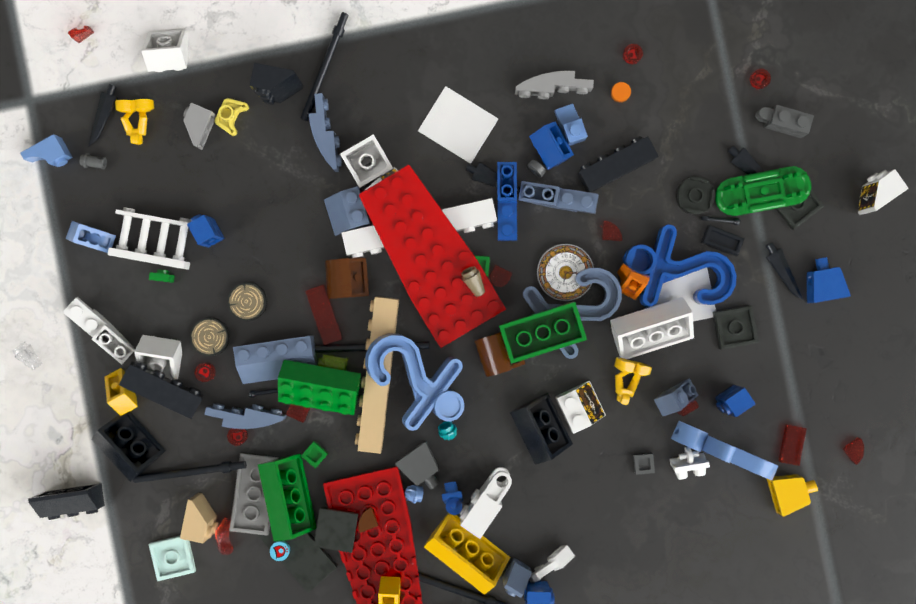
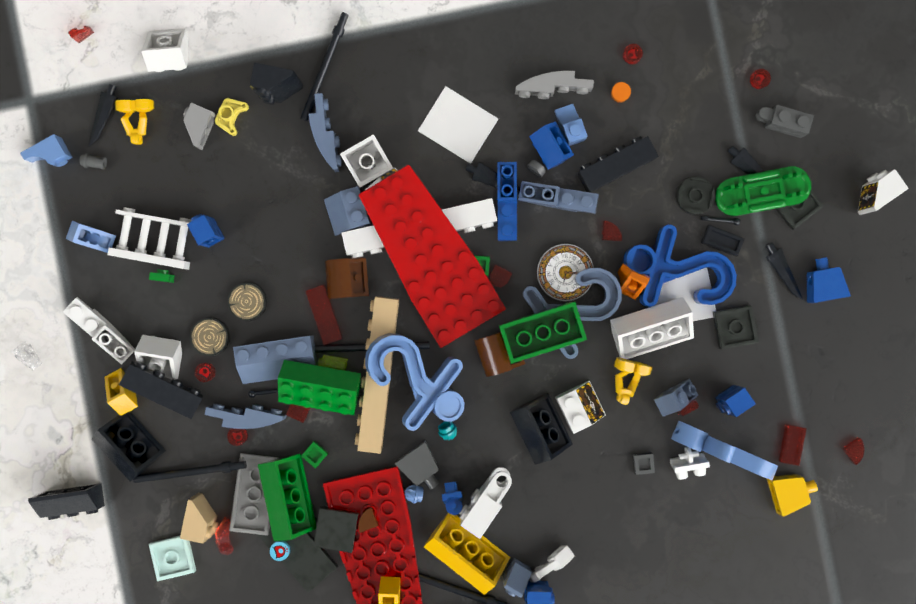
dark tan cone [461,266,485,297] -> none

